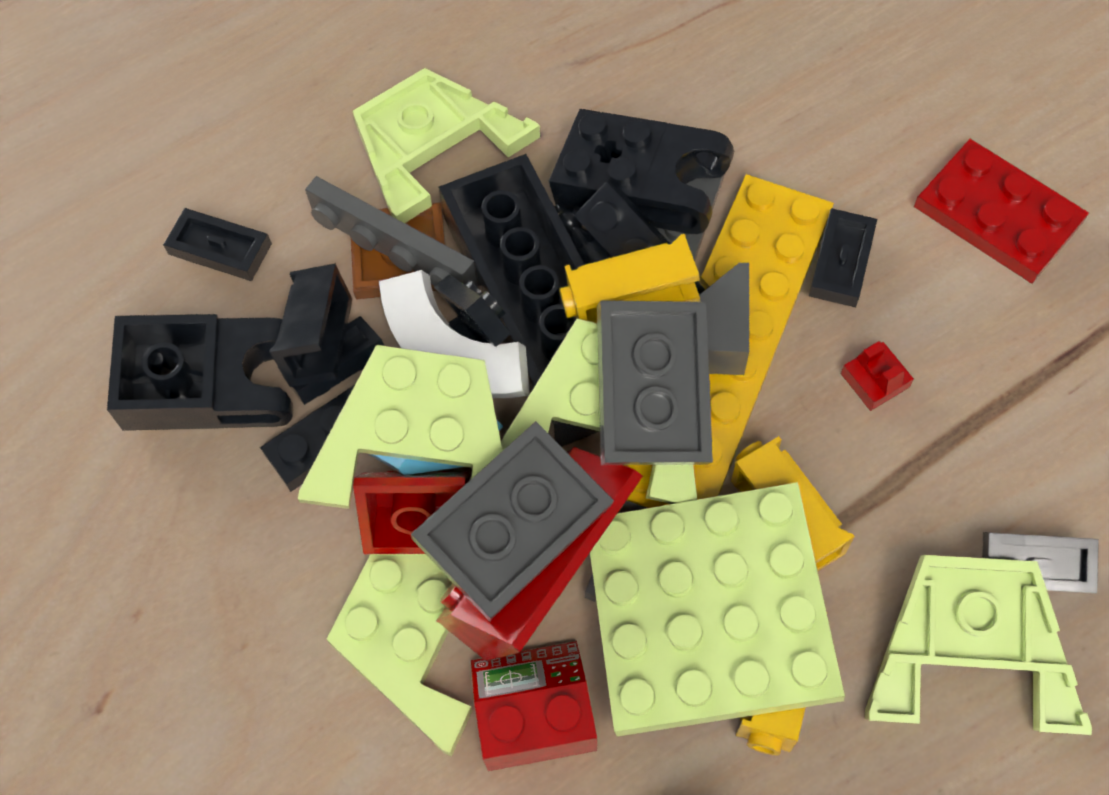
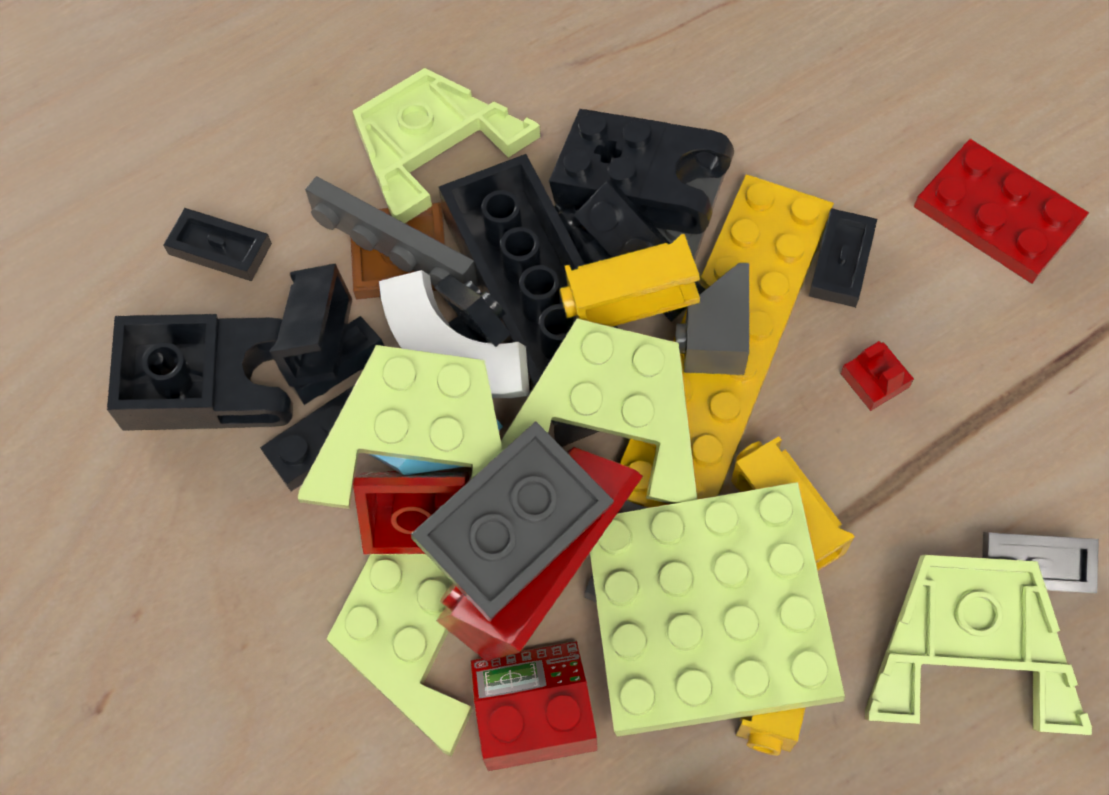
dark grey plate [597,300,713,465] -> none

